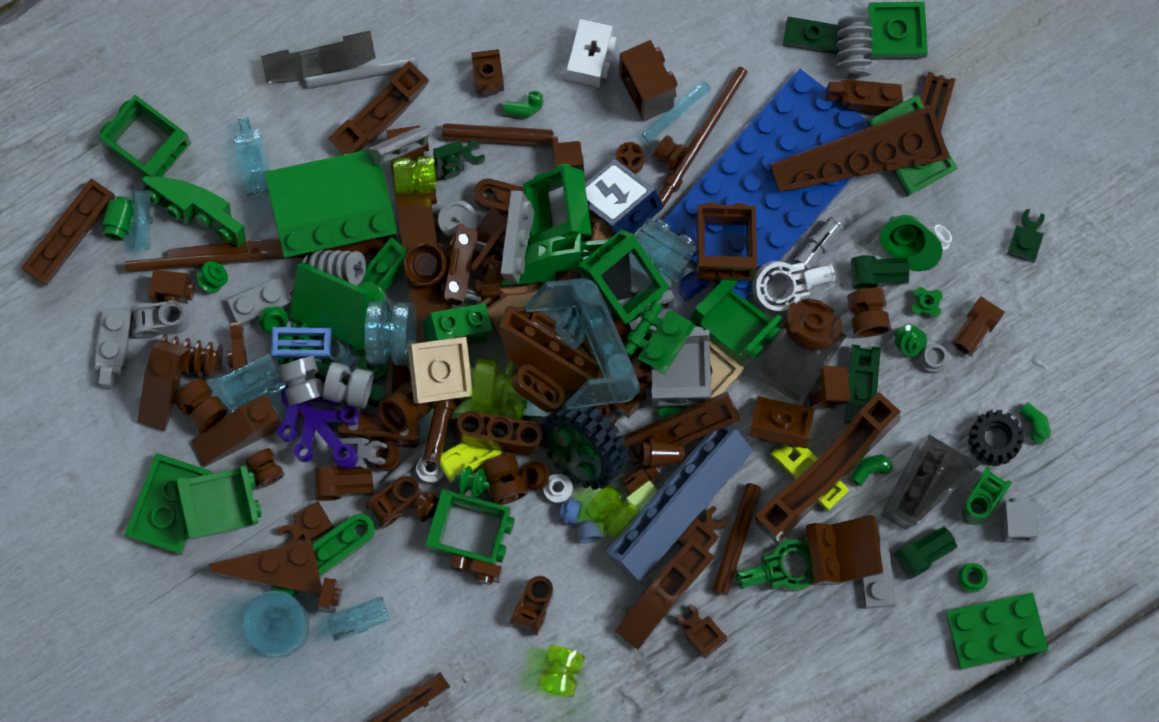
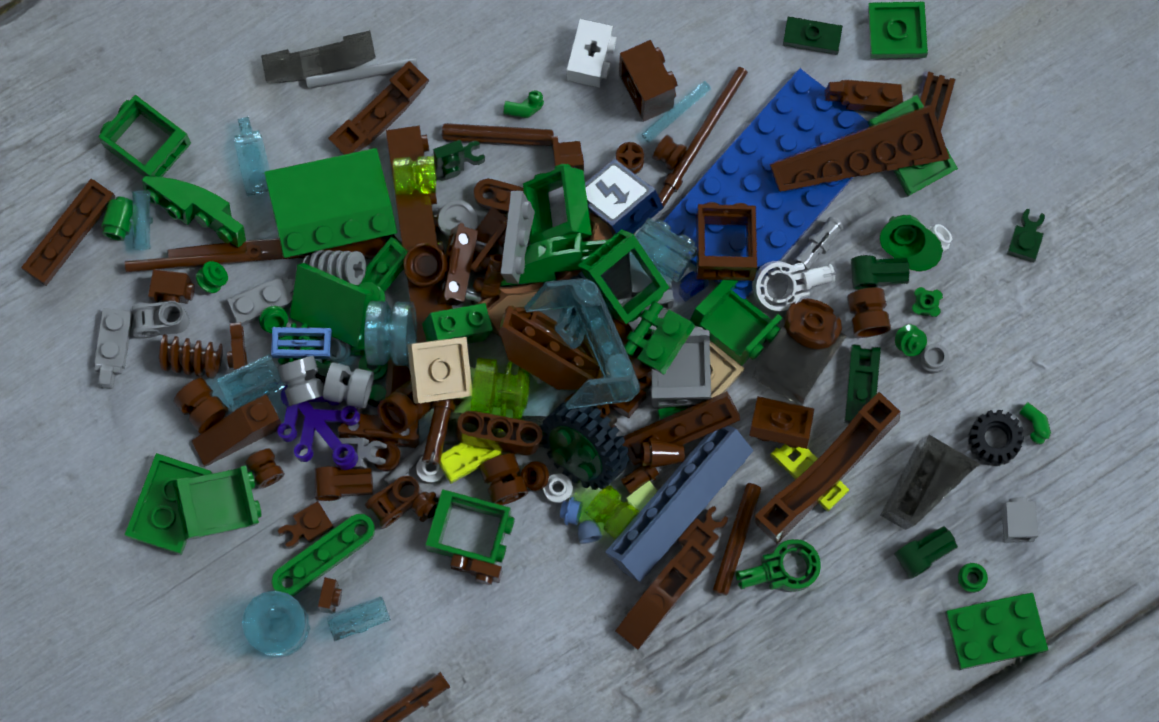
reddish brown slope [137,340,189,431] -> none
reddish brown wing [209,539,322,597] -> none
light grey slope [368,128,430,166] -> none
green wheel [455,466,490,498] -> none
reddish brown brick [471,49,504,96] -> none
reddish brown piece [509,576,554,636] -> none
reddish brown plate [511,364,564,412] -> none
clear neon green wheel [537,645,586,698] -> none
reddish brown plate [676,604,727,659] -> none
reddish brown bracket [806,515,883,585] -> none
reddish brown panel [809,366,850,409] -> none
light grey piece [836,16,873,77] -> none
green arm [850,454,893,487] -> none
light grey plate [862,524,896,609] -> none
reddish brown piece [951,296,1005,357] -> none
green piece [962,466,1012,525] -> none

